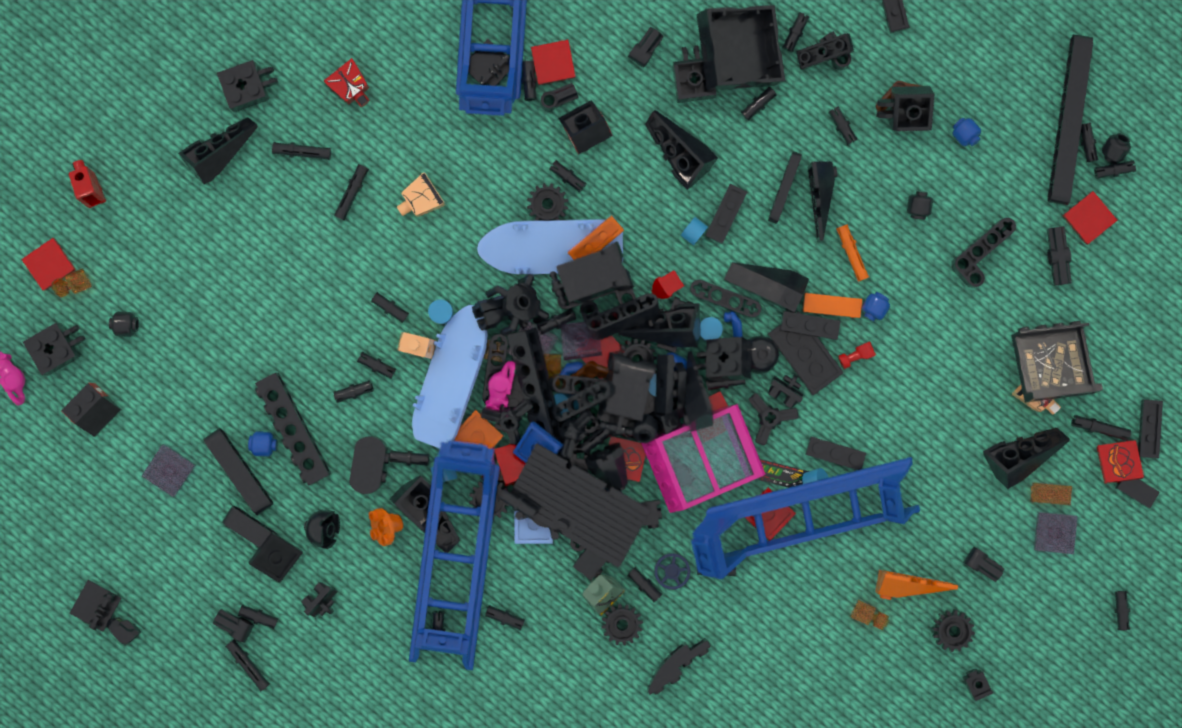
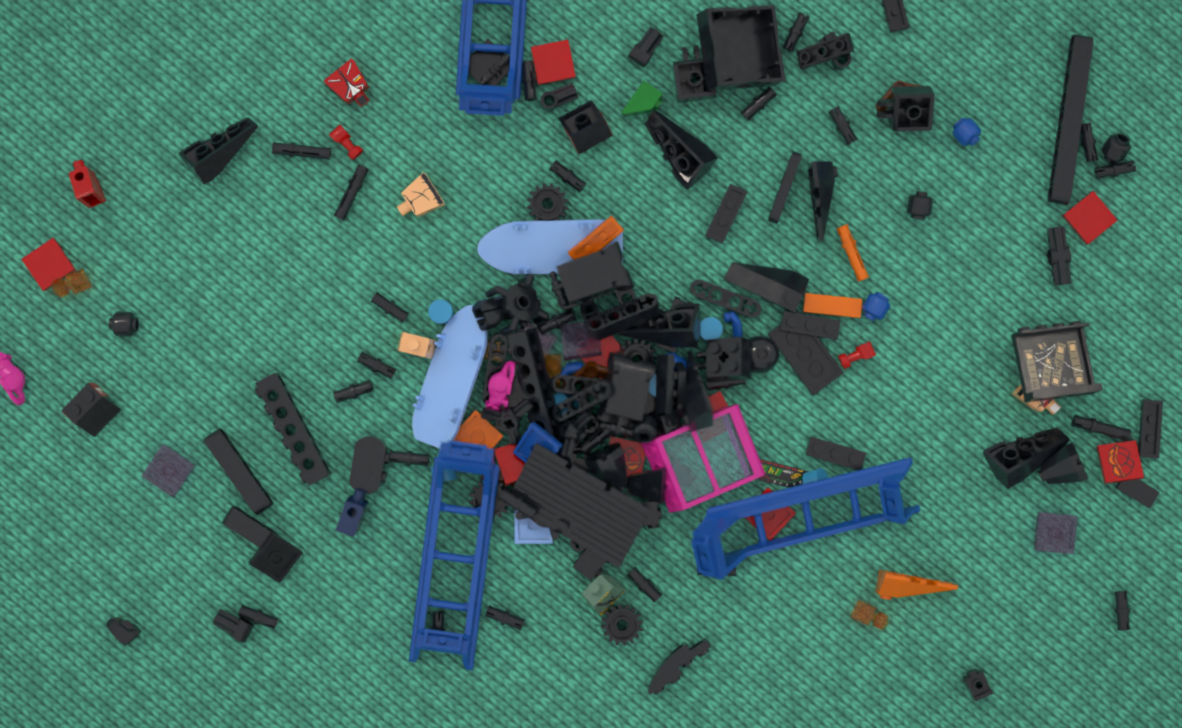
black hinge [23,323,86,376] -> none
black hinge [69,580,122,632] -> none
black hinge [217,60,278,112] -> none
black pin [225,639,270,692] -> none
blue head [248,431,278,457] -> none
black hips [301,582,338,617] -> none
black cylinder [304,510,340,549] -> none
orange plate [369,508,403,546] -> none
black wedge [390,475,460,553] -> none
red tile [652,270,684,299] -> none
dark blue wheel [654,553,690,590] -> none
dark azure piece [680,217,708,246] -> none
black bush [748,393,798,445] -> none
black hips [768,374,804,408] -> none
black gear [931,609,975,652] -> none
black beam [951,218,1016,288] -> none
black piece [963,546,1005,582] -> none
clear orange plate [1031,482,1072,505] -> none
none -> red leg [329,124,363,161]
none -> dark blue torso [335,488,369,537]
none -> green slope [621,81,663,117]
none -> black wing [627,467,666,503]
none -> black cone [1038,442,1088,484]

